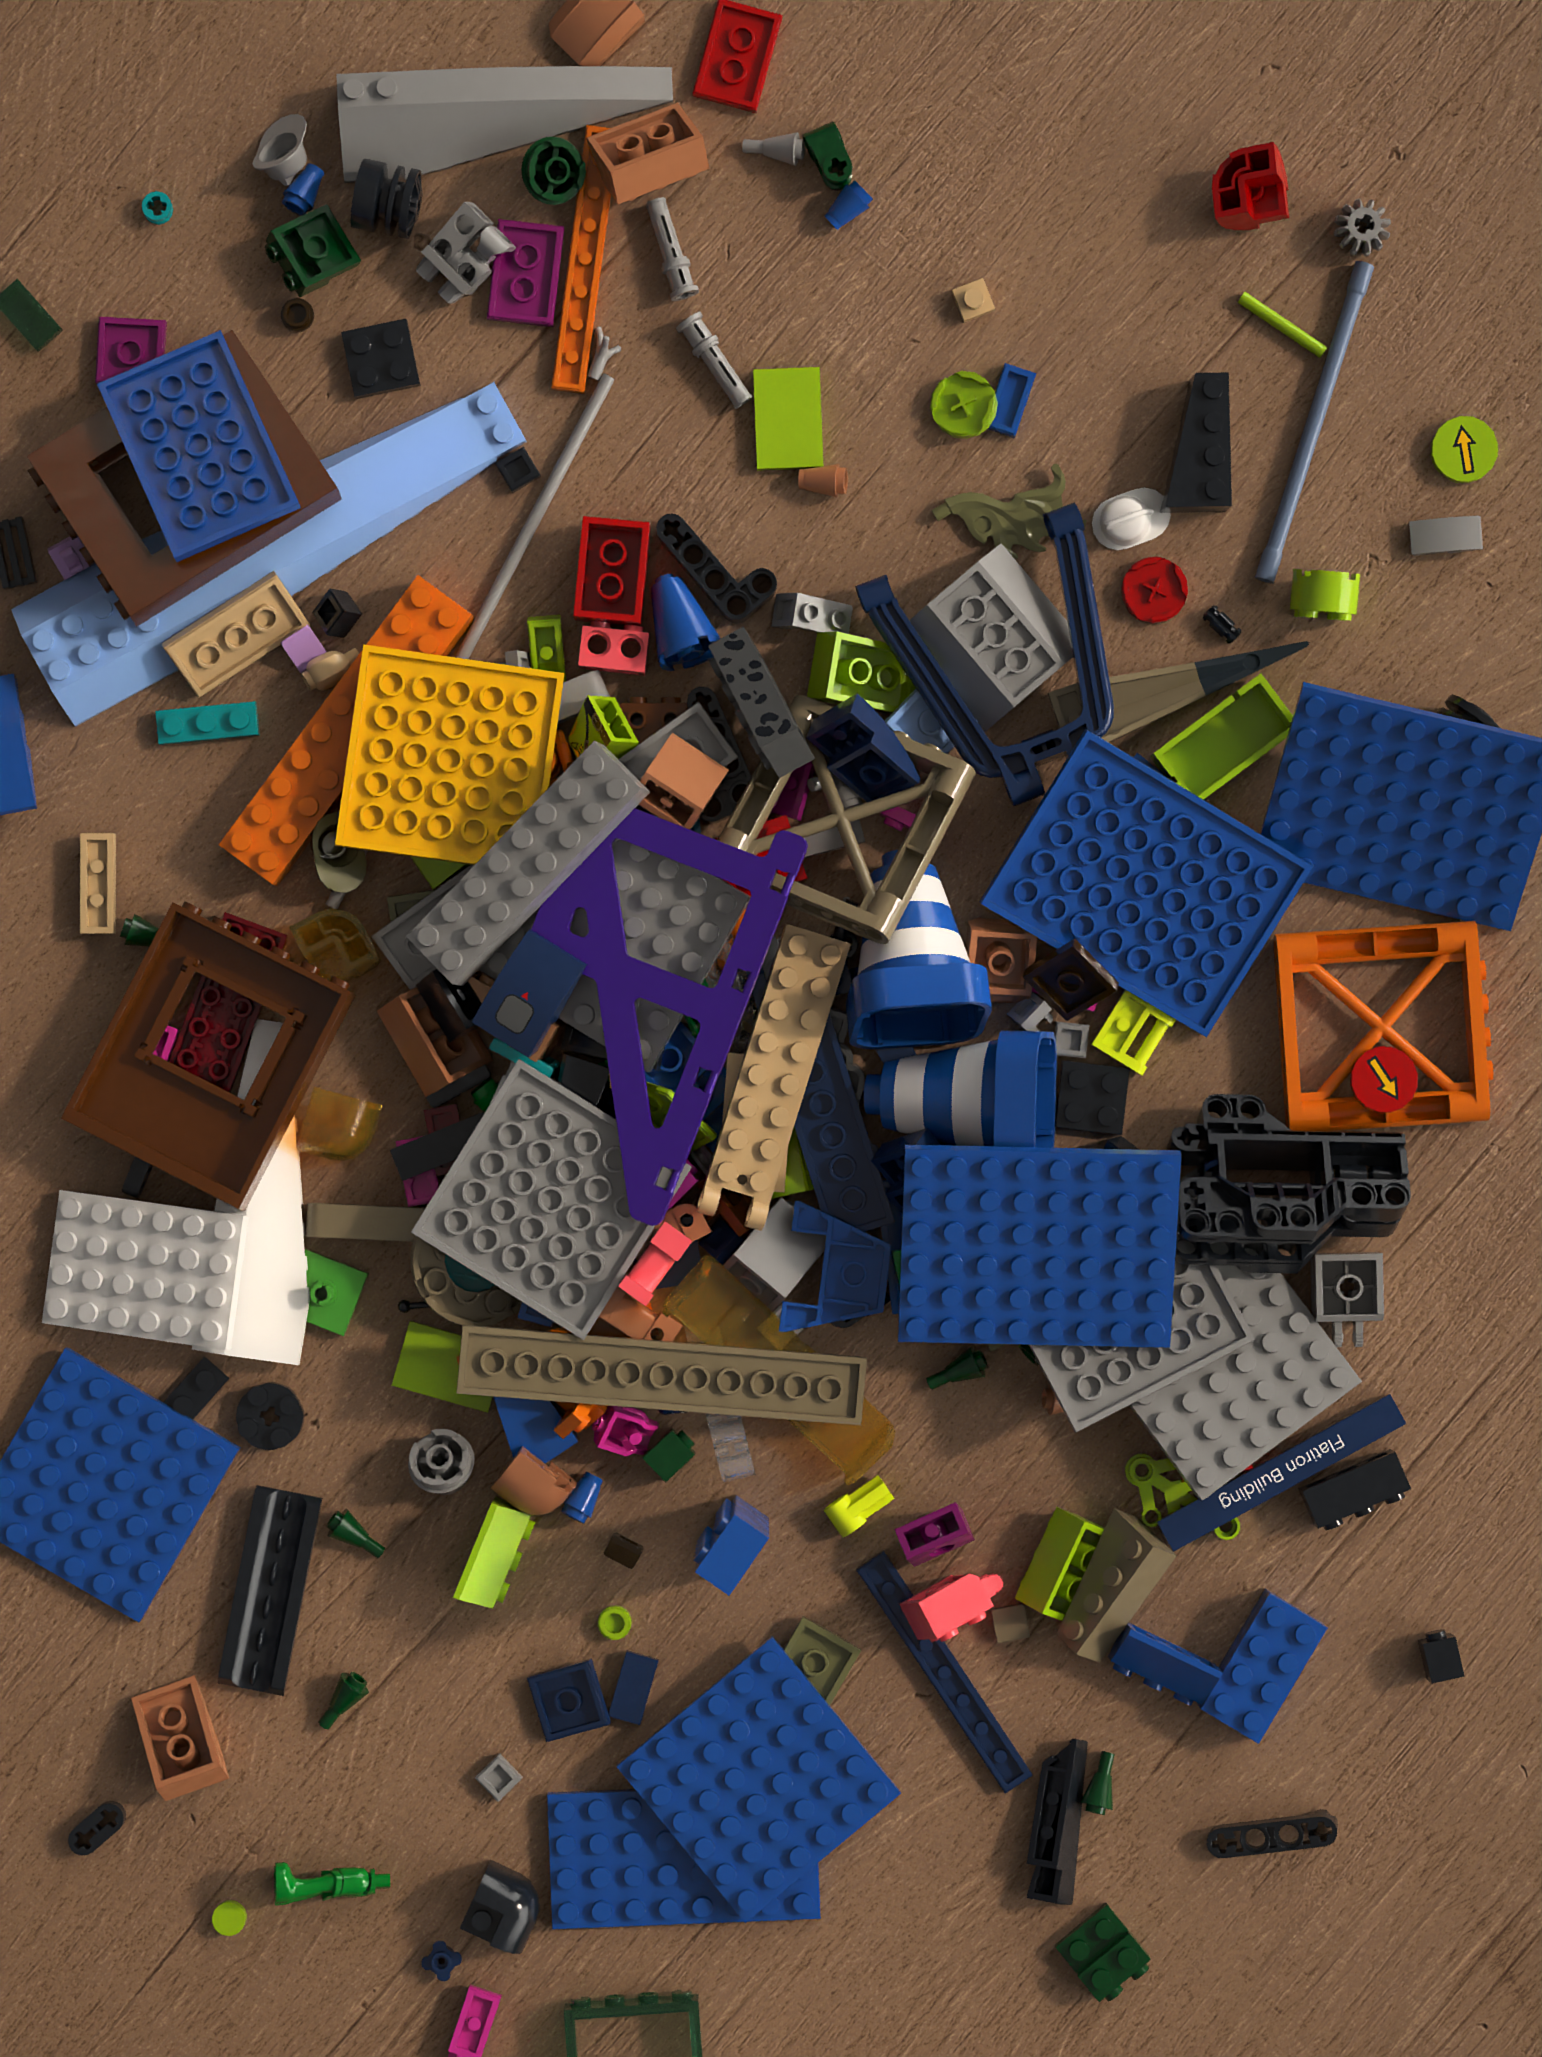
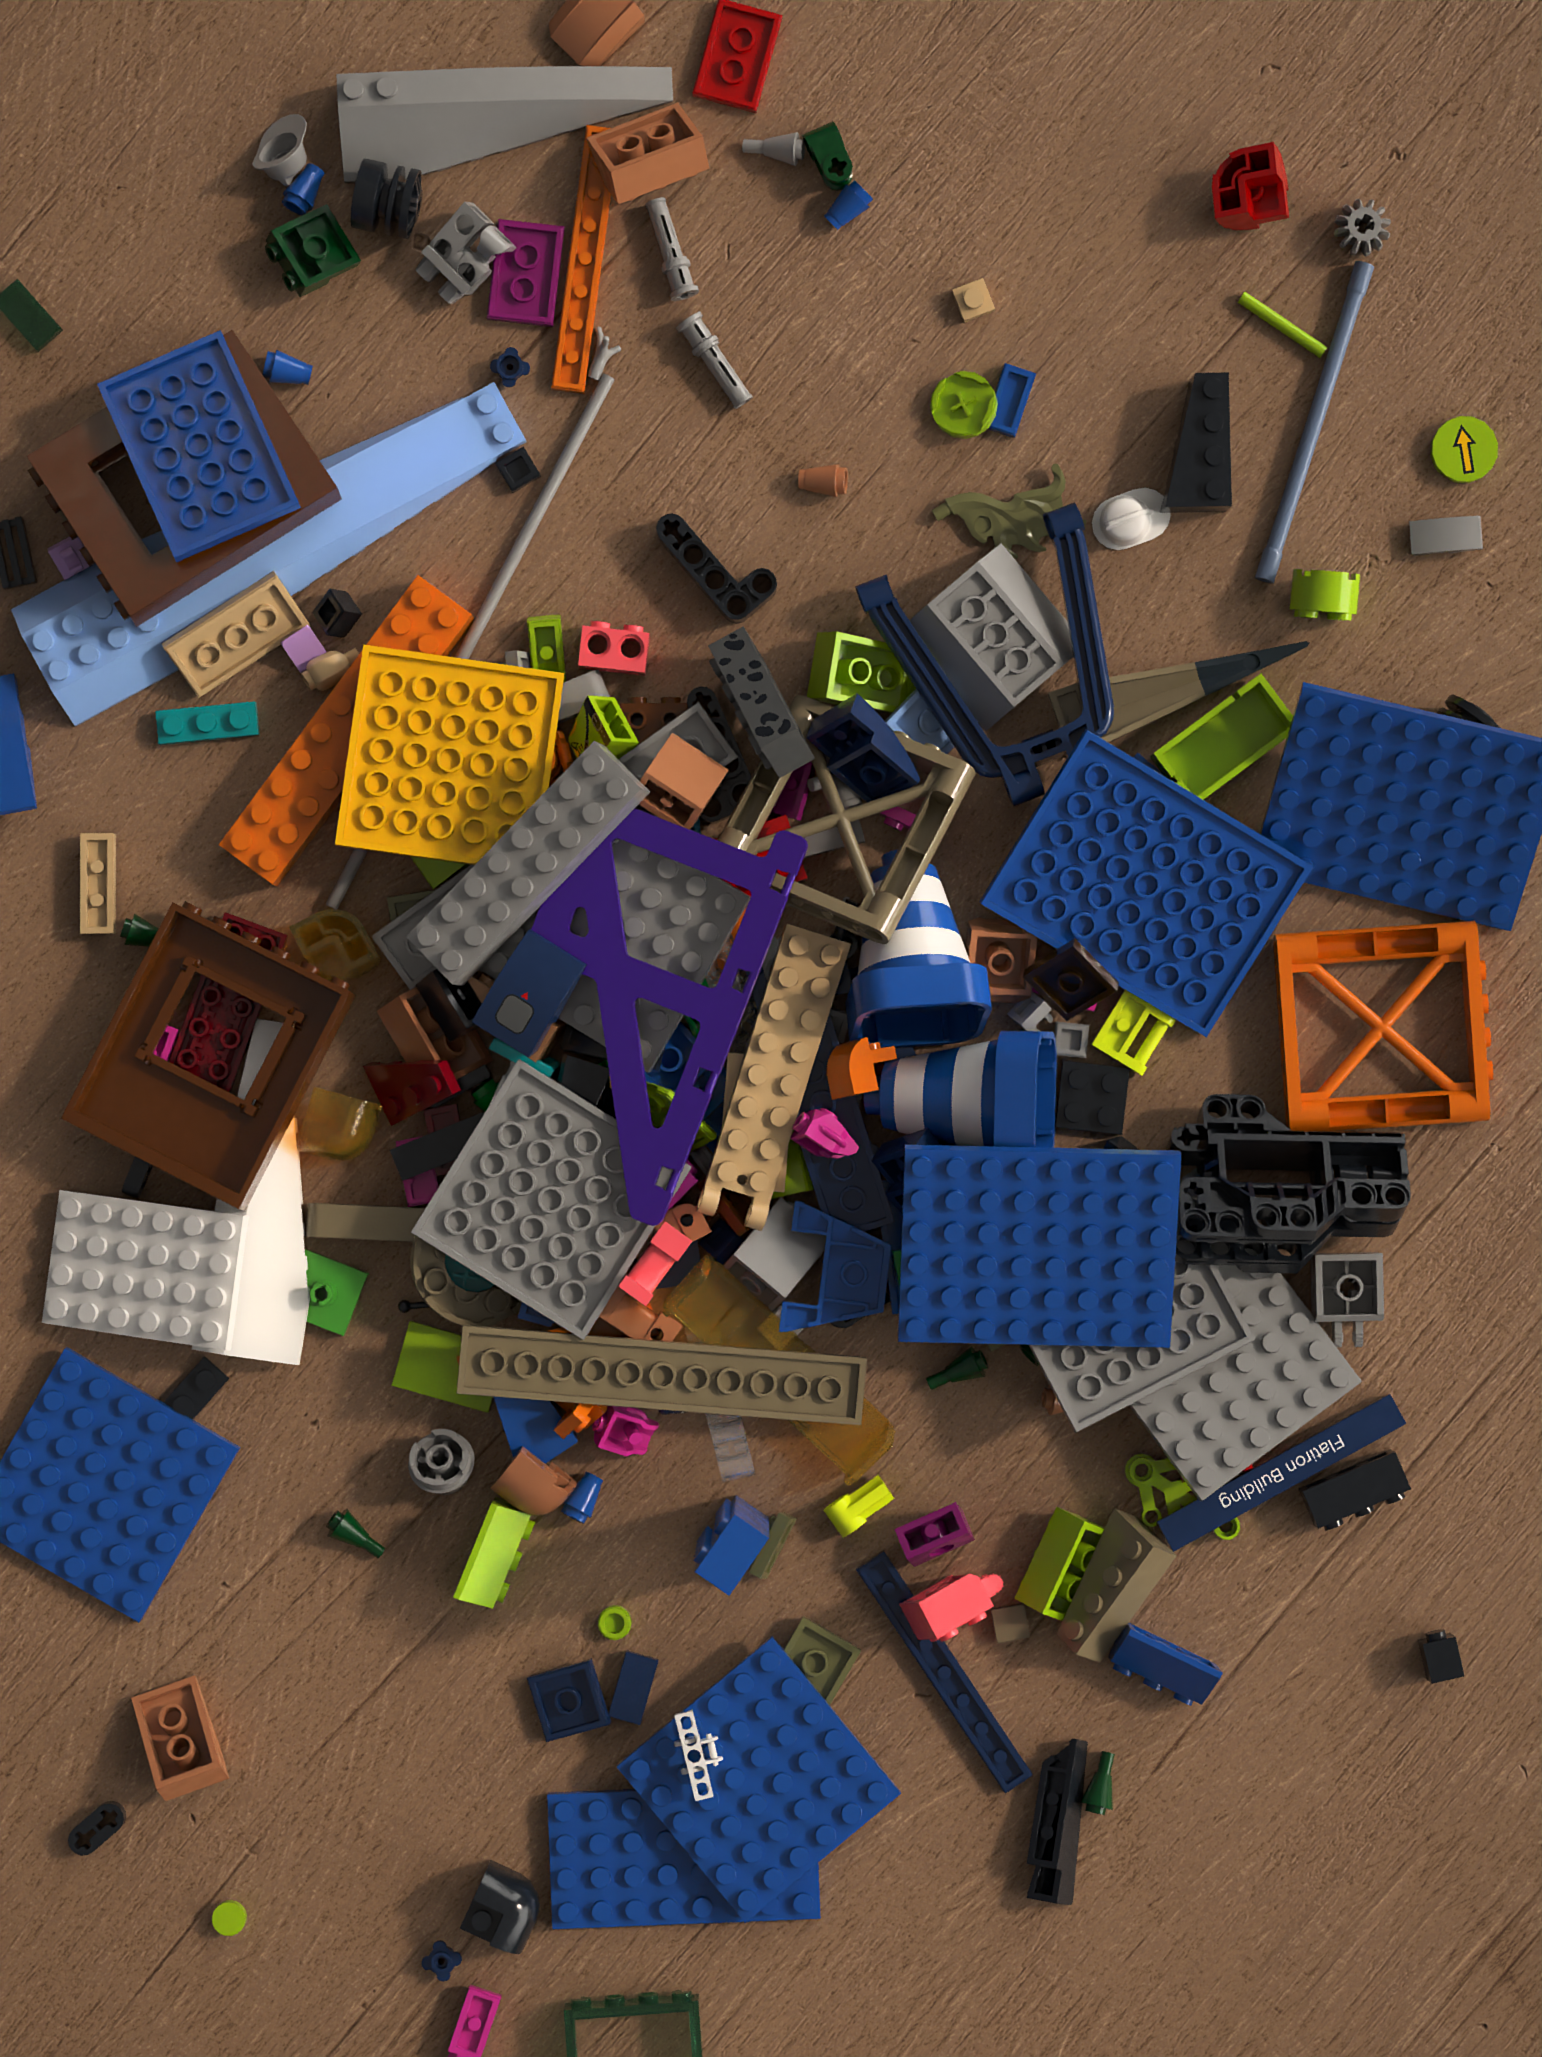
magenta tile [95,317,167,384] -> none
teal bush [142,191,173,225] -> none
black plate [218,1485,323,1696] -> none
black plate [236,1382,305,1450] -> none
green piece [274,1862,390,1906] -> none
dark brown plate [281,298,314,332] -> none
olive piece [311,812,366,893] -> none
dark green cone [318,1672,369,1730] -> none
black plate [341,319,421,399] -> none
light grey tile [475,1753,523,1802] -> none
dark green cone [521,137,586,205] -> none
red brick [573,516,651,626] -> none
dark brown slope [604,1532,643,1569] -> none
dark green brick [643,1428,695,1483] -> none
blue cone [651,574,721,671] -> none
lime tile [753,367,824,471] -> none
light grey bracket [771,593,853,634] -> none
dark green plate [1055,1903,1151,2002] -> none
red tile [1121,556,1188,624] -> none
blue brick [1197,1589,1328,1744] -> none
black piece [1203,605,1241,643] -> none
black beam [1207,1809,1338,1858] -> none
red tile [1350,1046,1418,1113] -> none
none -> blue cone [262,350,313,385]
none -> dark red wing [363,1060,461,1126]
none -> dark blue plate [490,347,530,388]
none -> white piece [674,1710,723,1801]
none -> olive plate [749,1512,797,1579]
none -> dark pink hand [790,1108,859,1159]
none -> orange brick [827,1037,897,1100]

